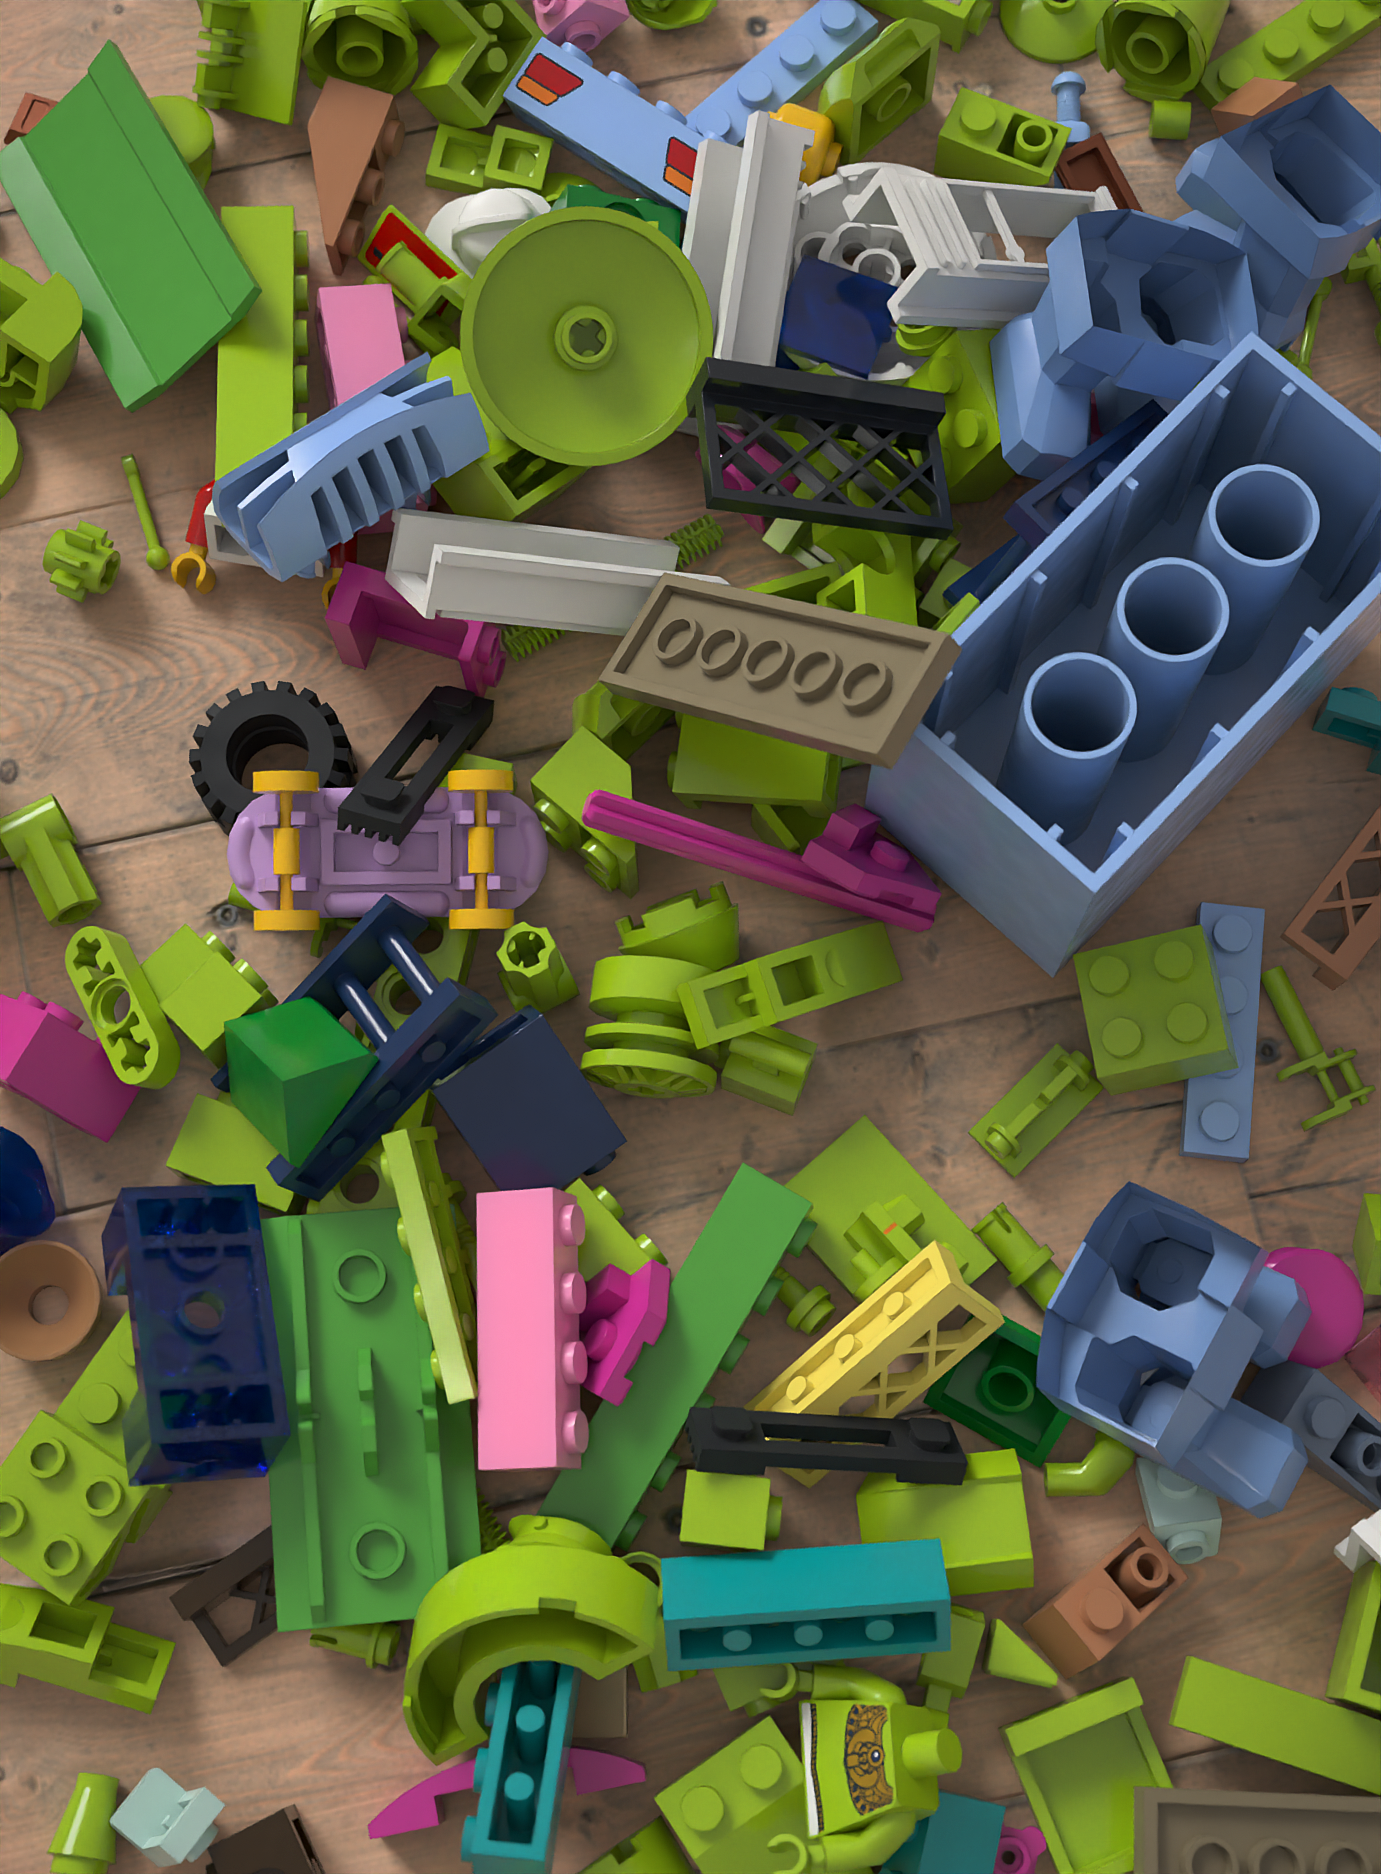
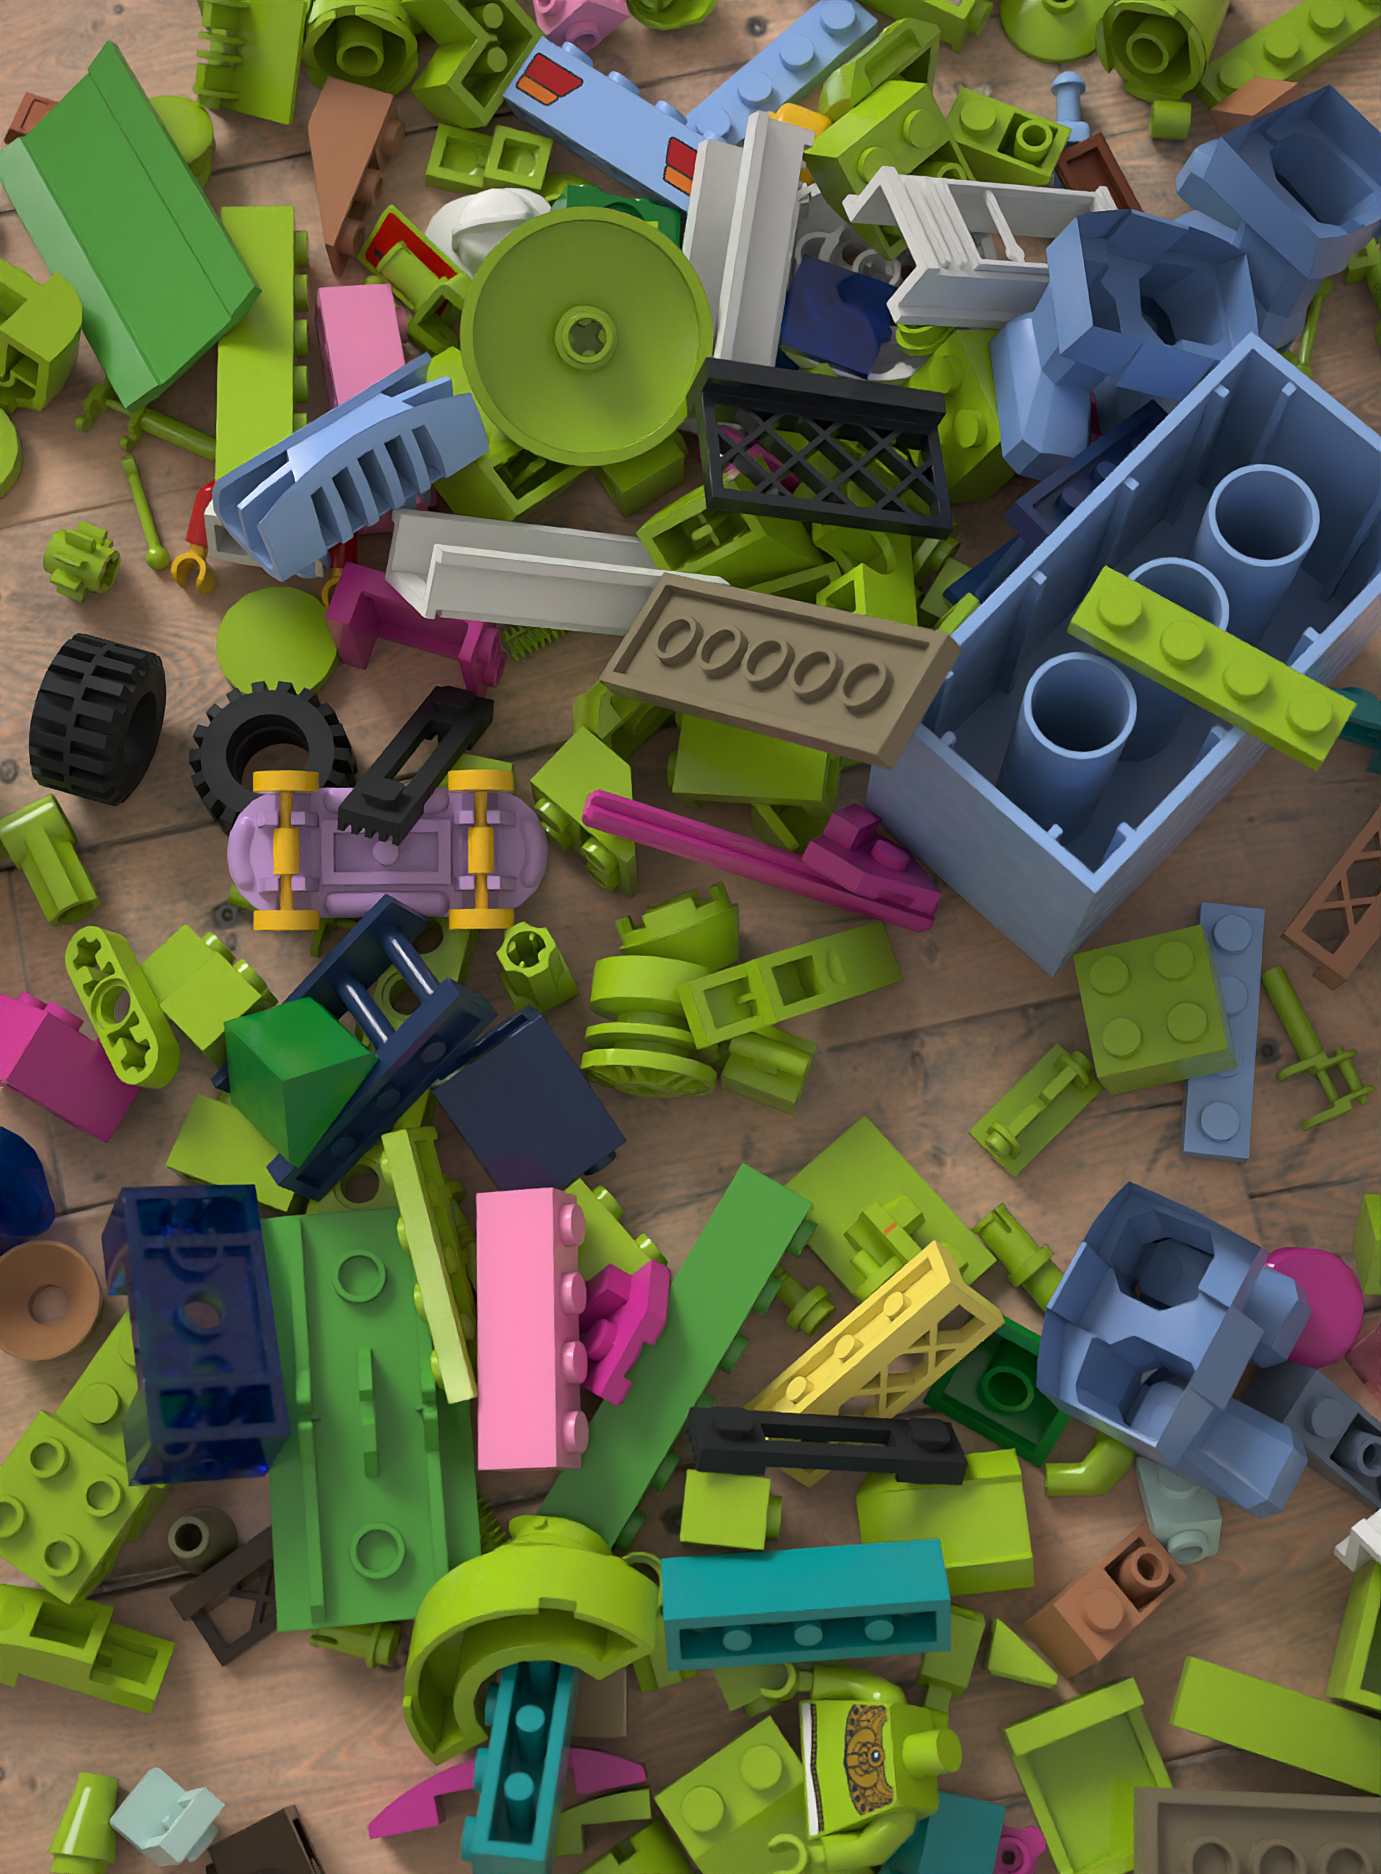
none -> black tyre [29,633,166,806]
none -> lime piece [75,375,216,463]
none -> olive cone [168,1506,237,1575]
none -> lime tile [216,586,340,696]
none -> lime slope [554,1786,653,1857]
none -> lime brick [591,429,688,518]
none -> lime slope [635,454,825,589]
none -> lime slope [802,80,976,261]
none -> lime plate [1067,565,1356,771]

